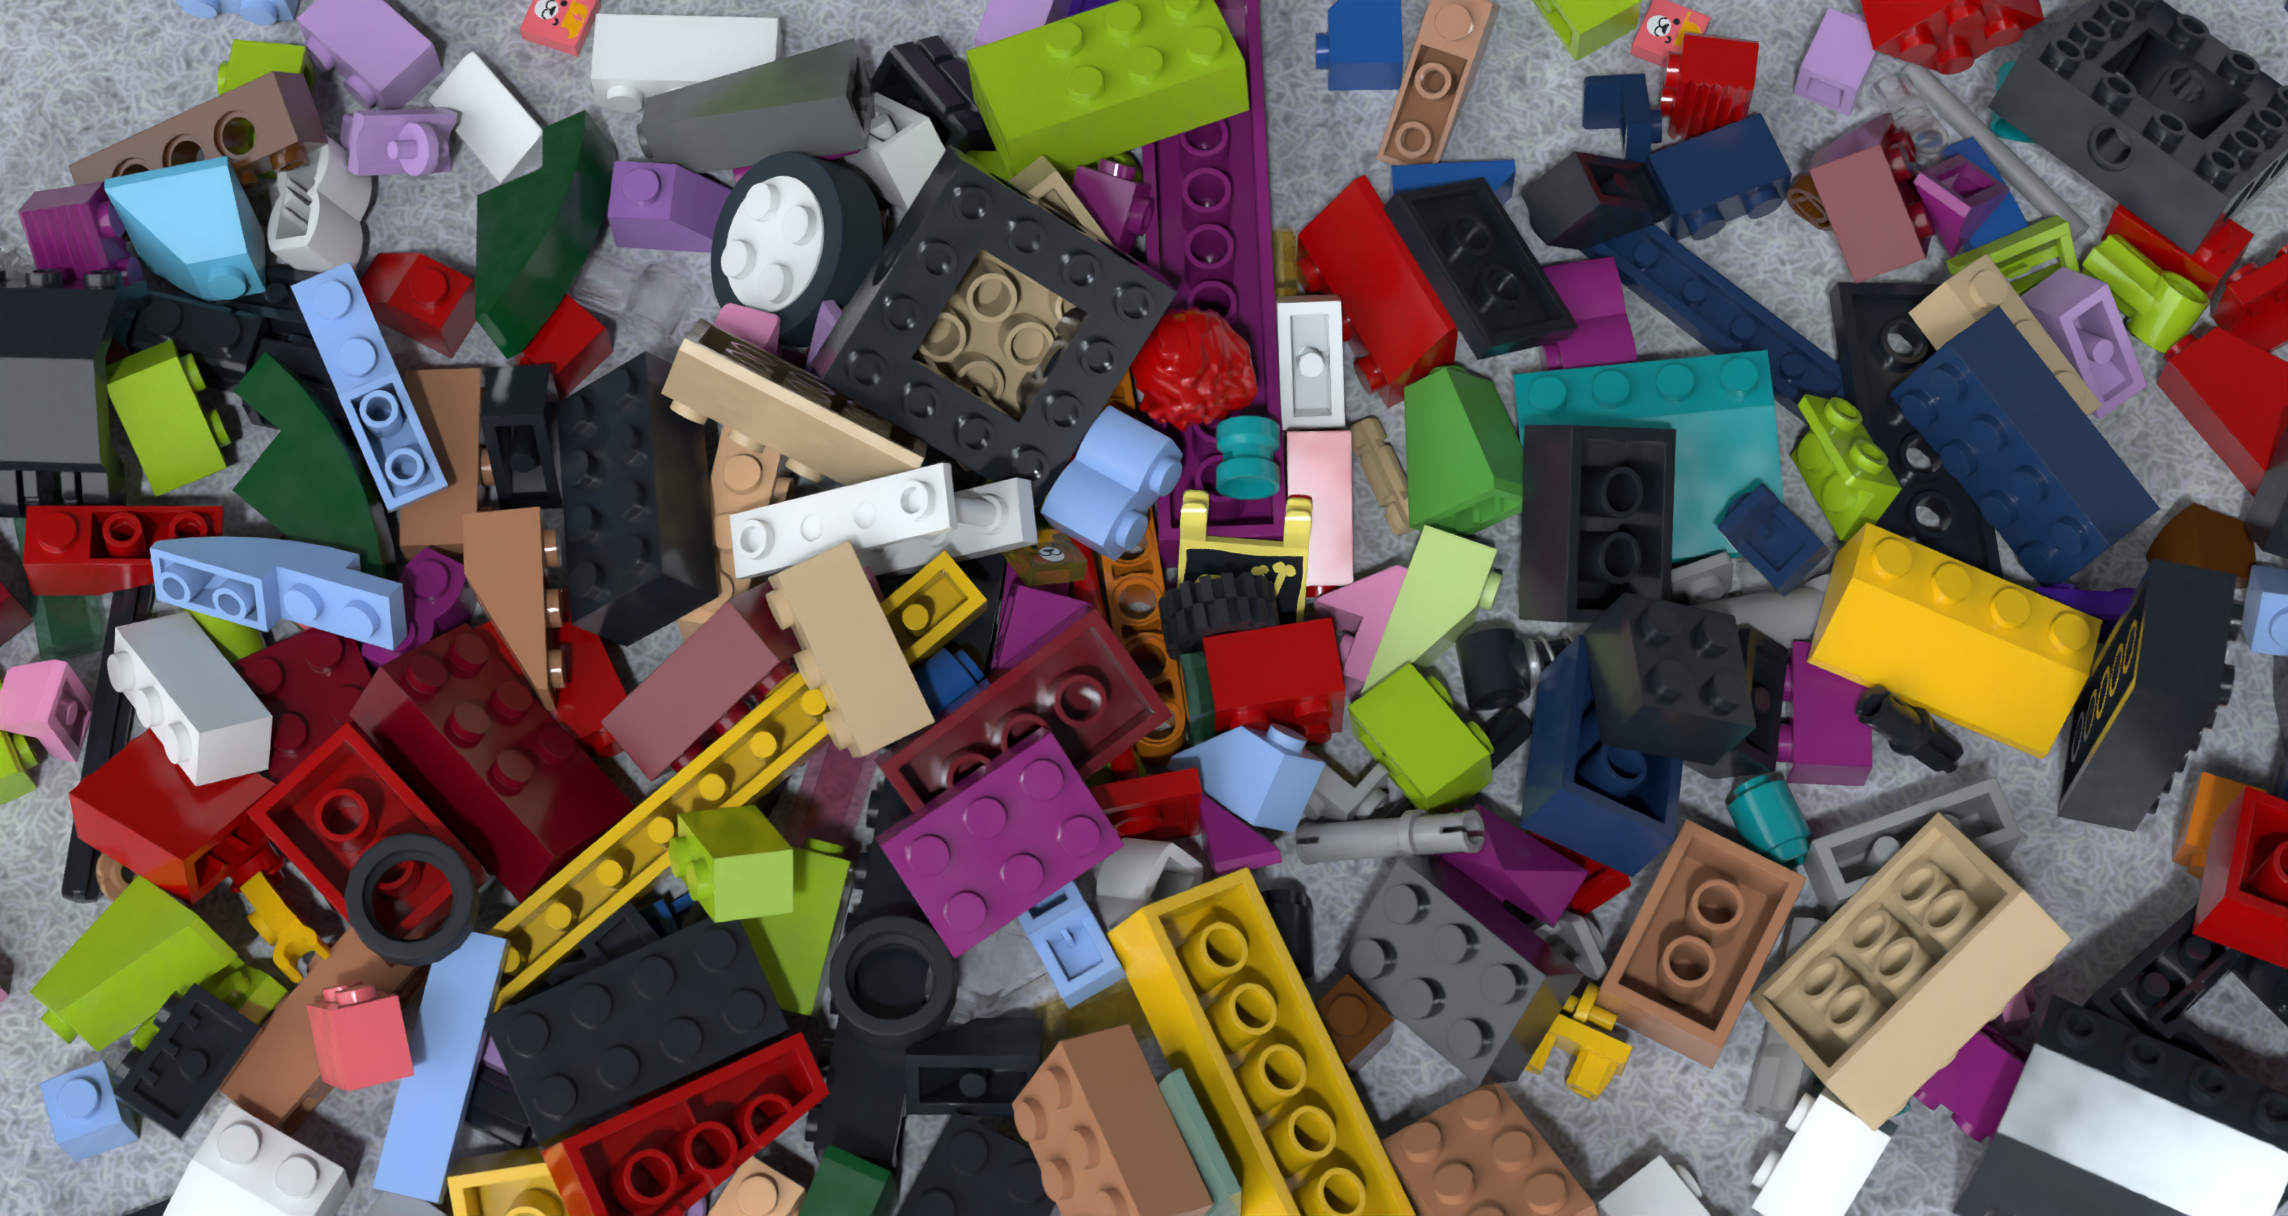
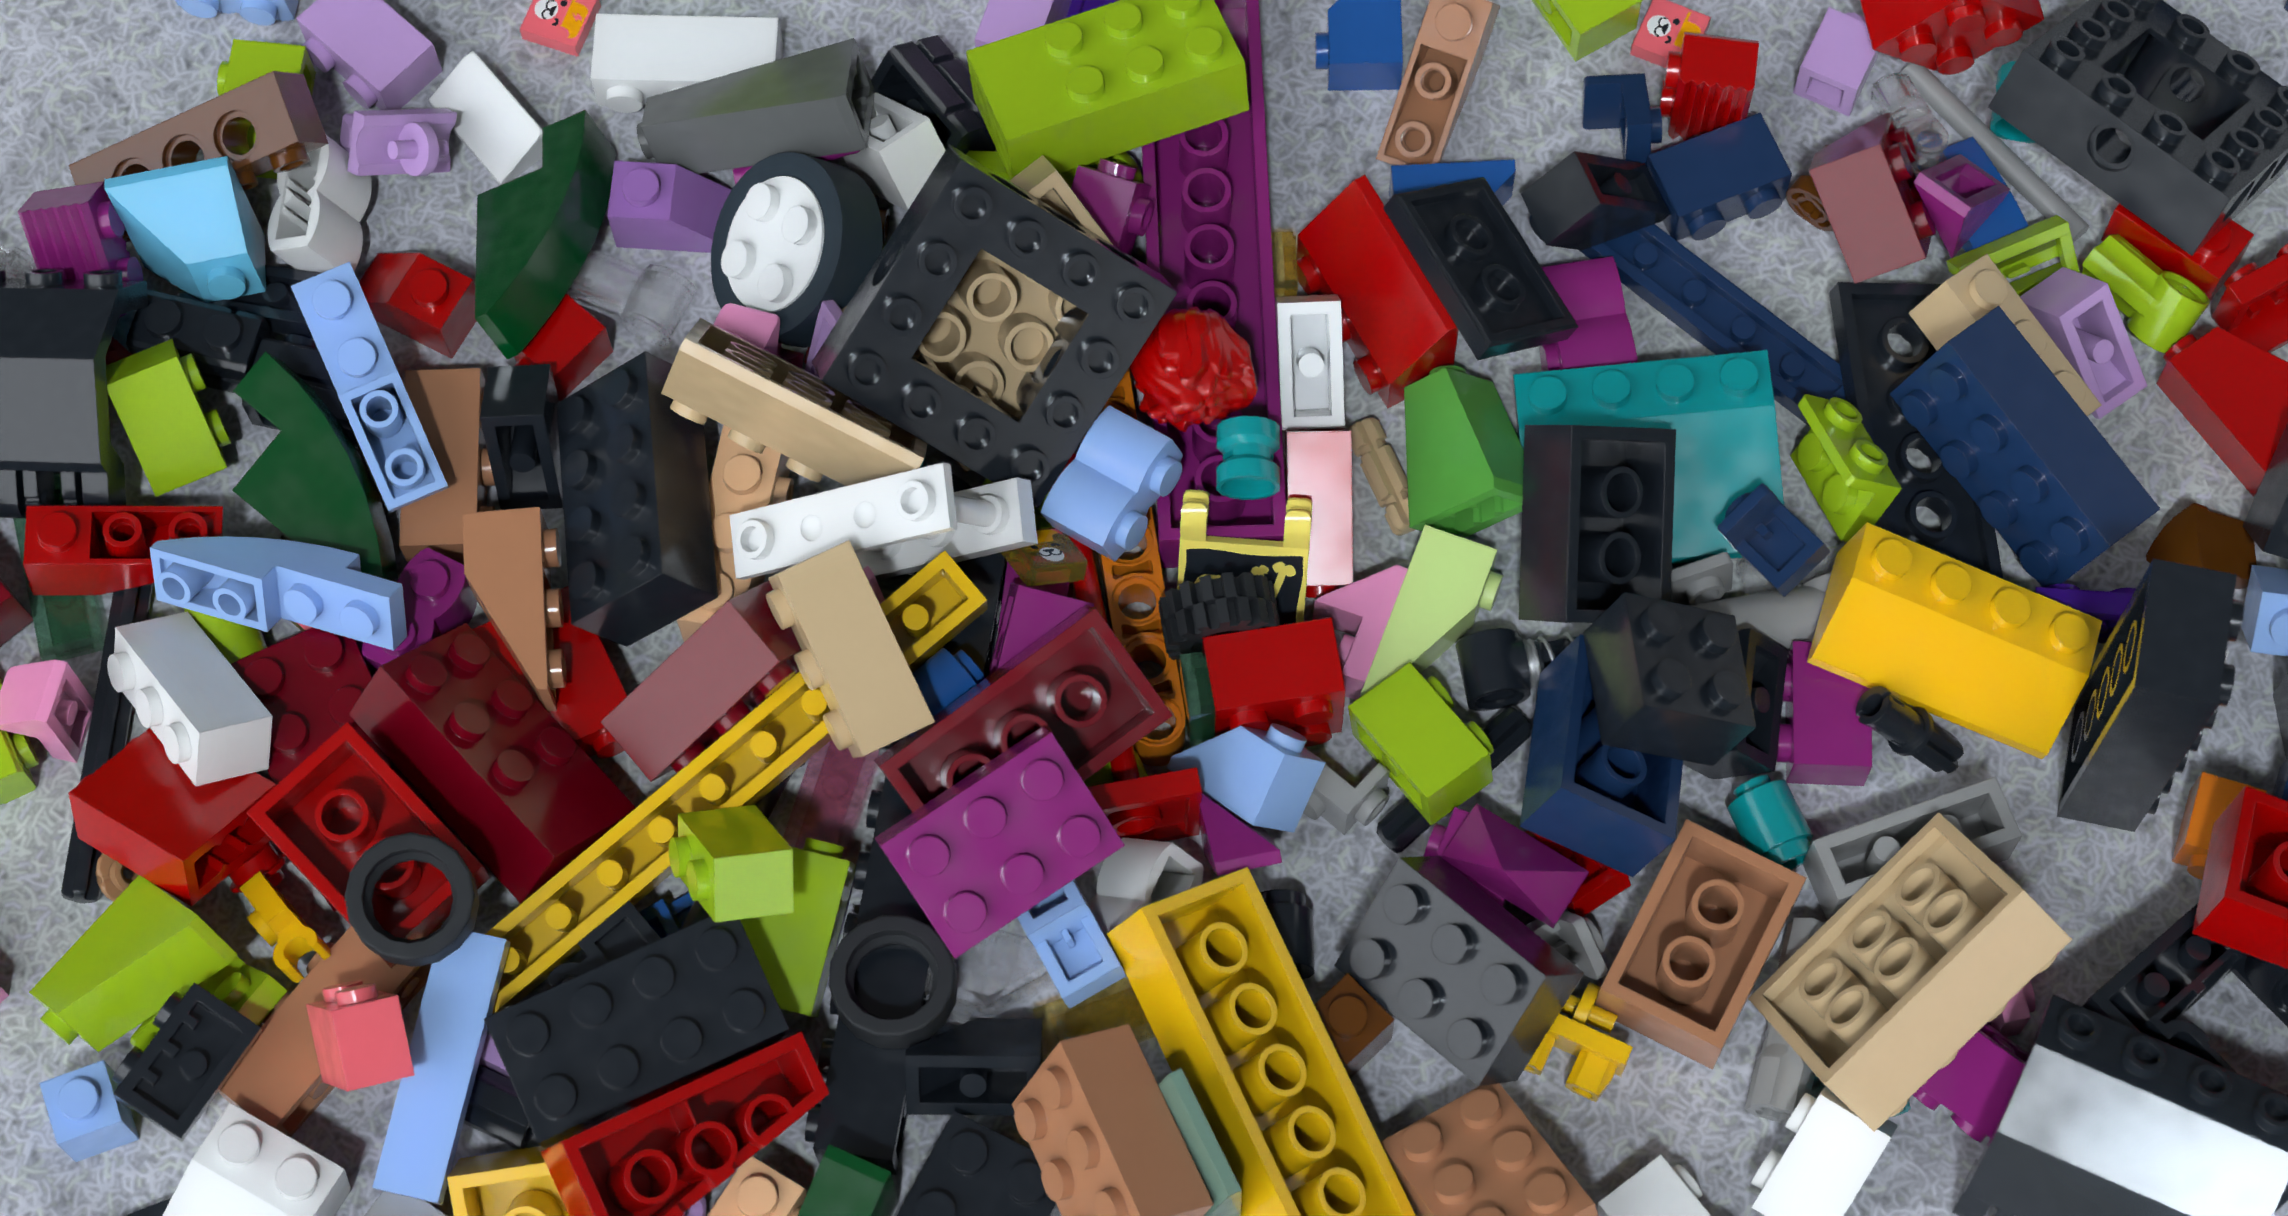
light grey pin [1295,809,1485,865] -> none

